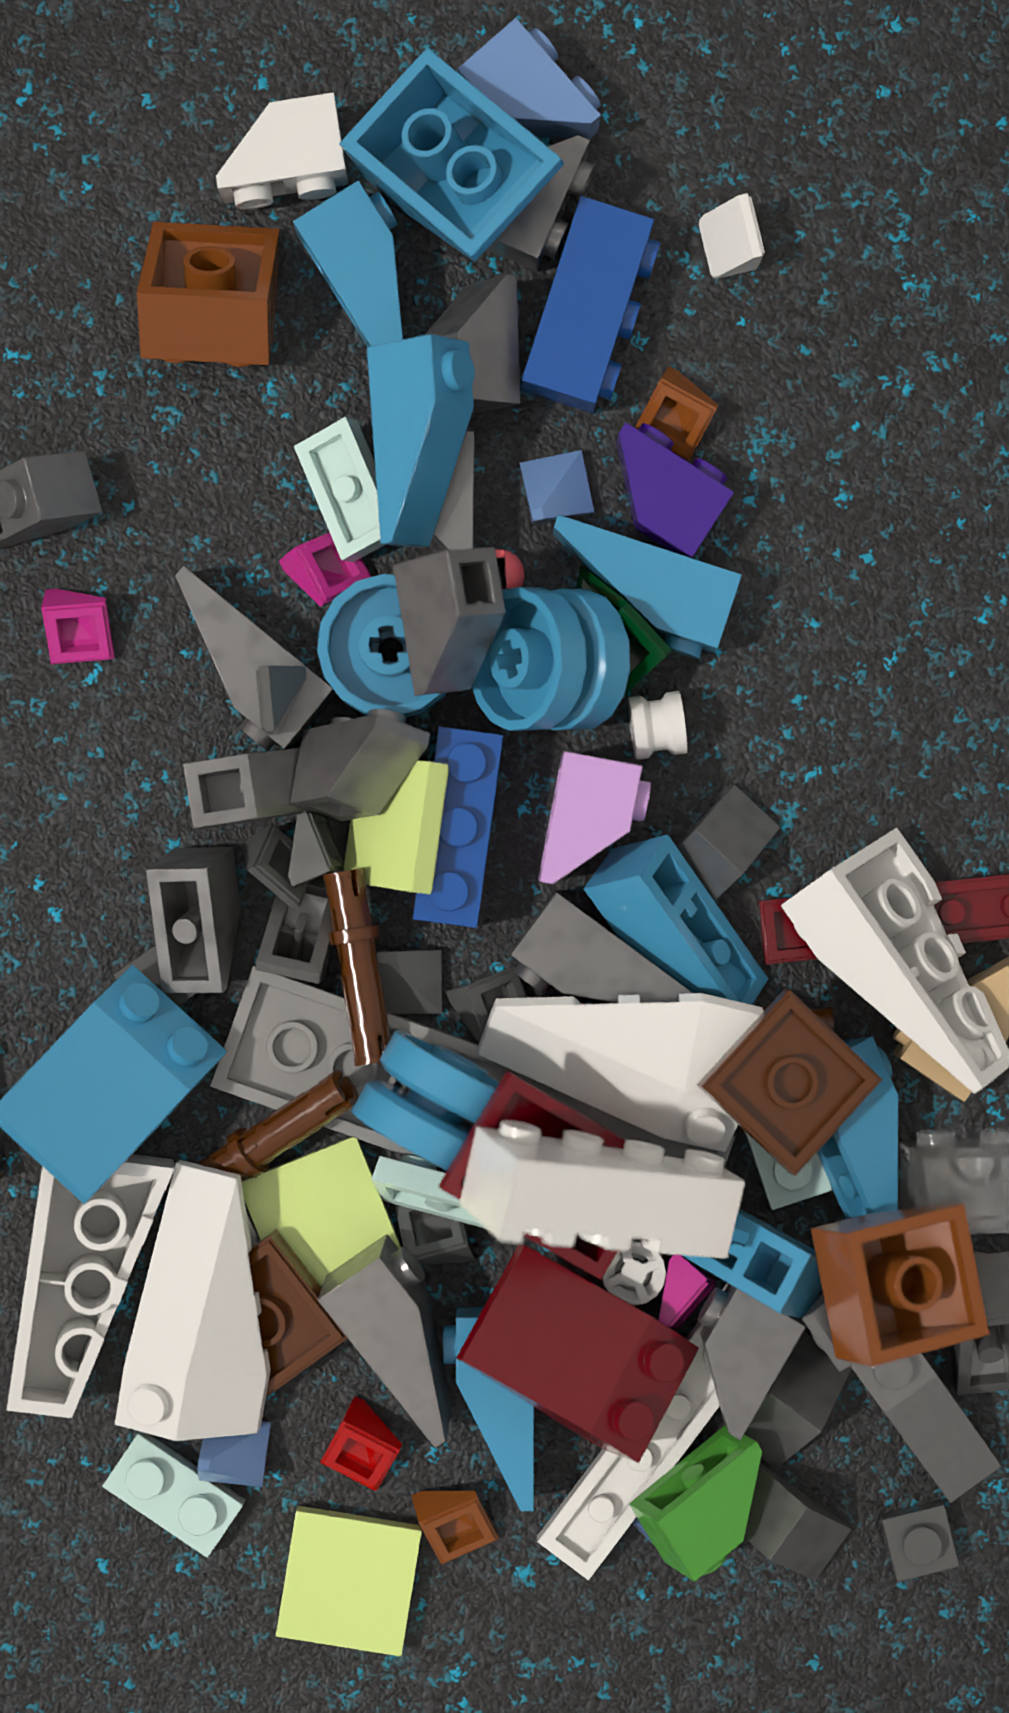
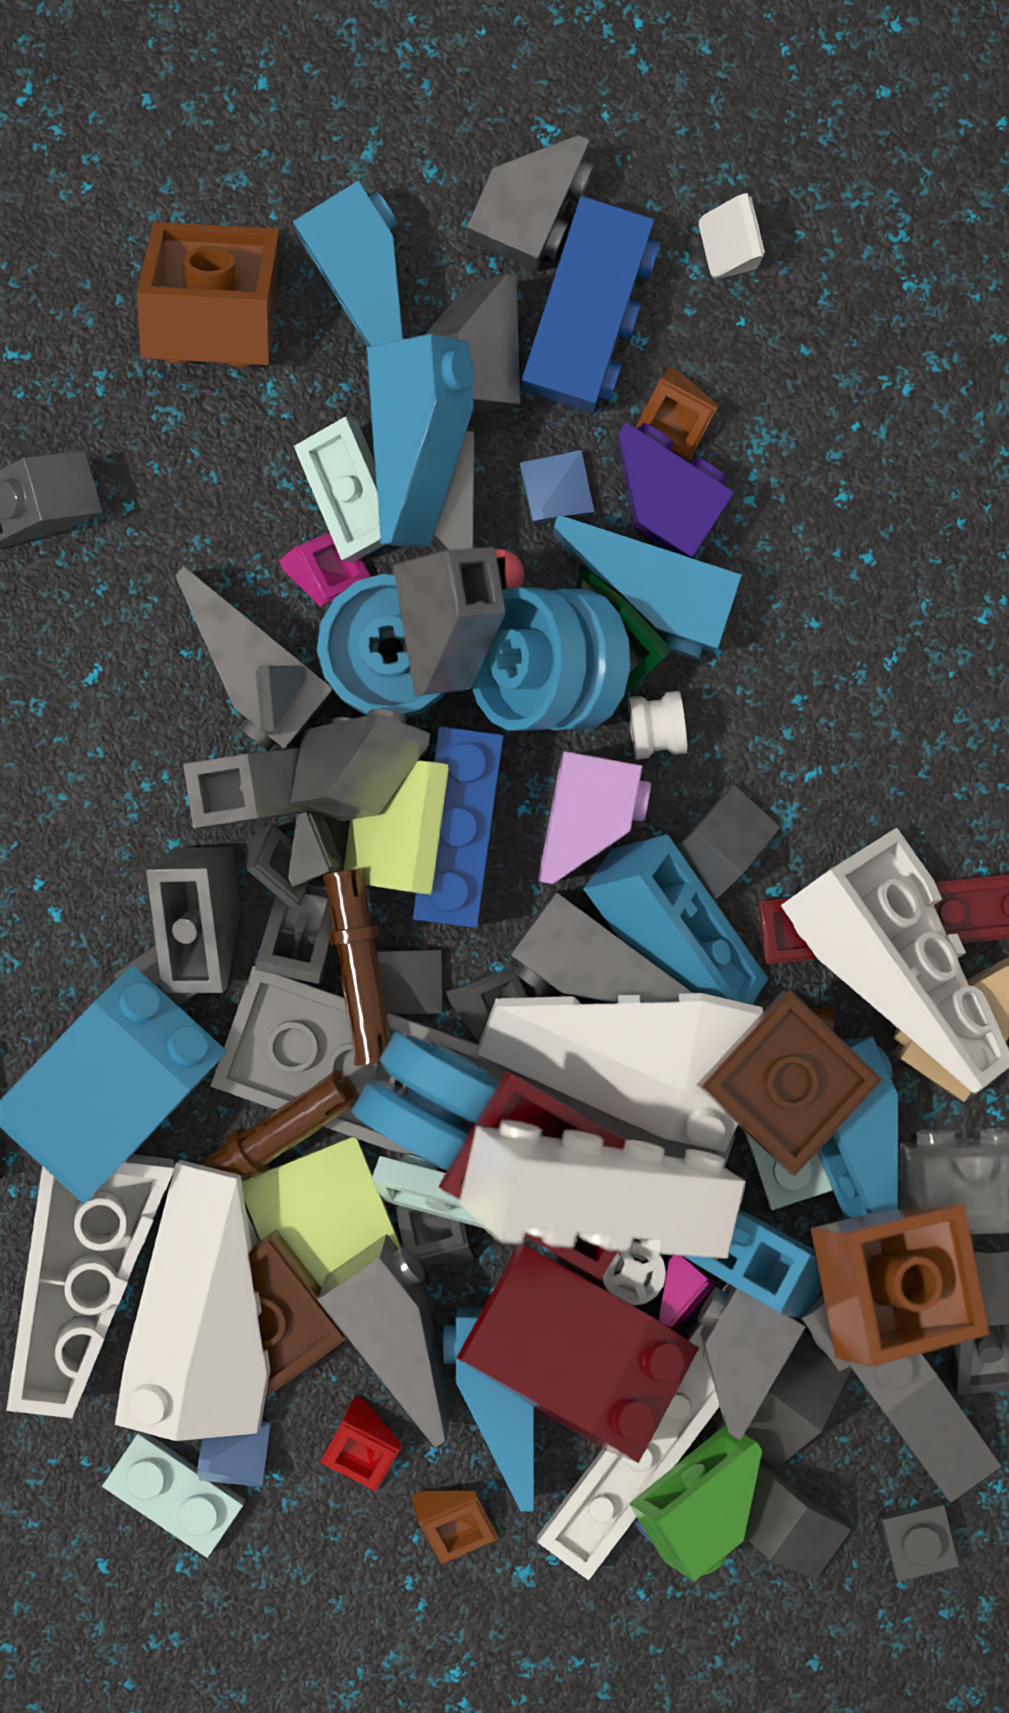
dark pink slope [41,589,115,664] -> none
white slope [216,92,349,209] -> none
yellowish green tile [276,1506,422,1657] -> none
dark azure slope [339,48,564,262] -> none
medium blue slope [457,18,601,140] -> none

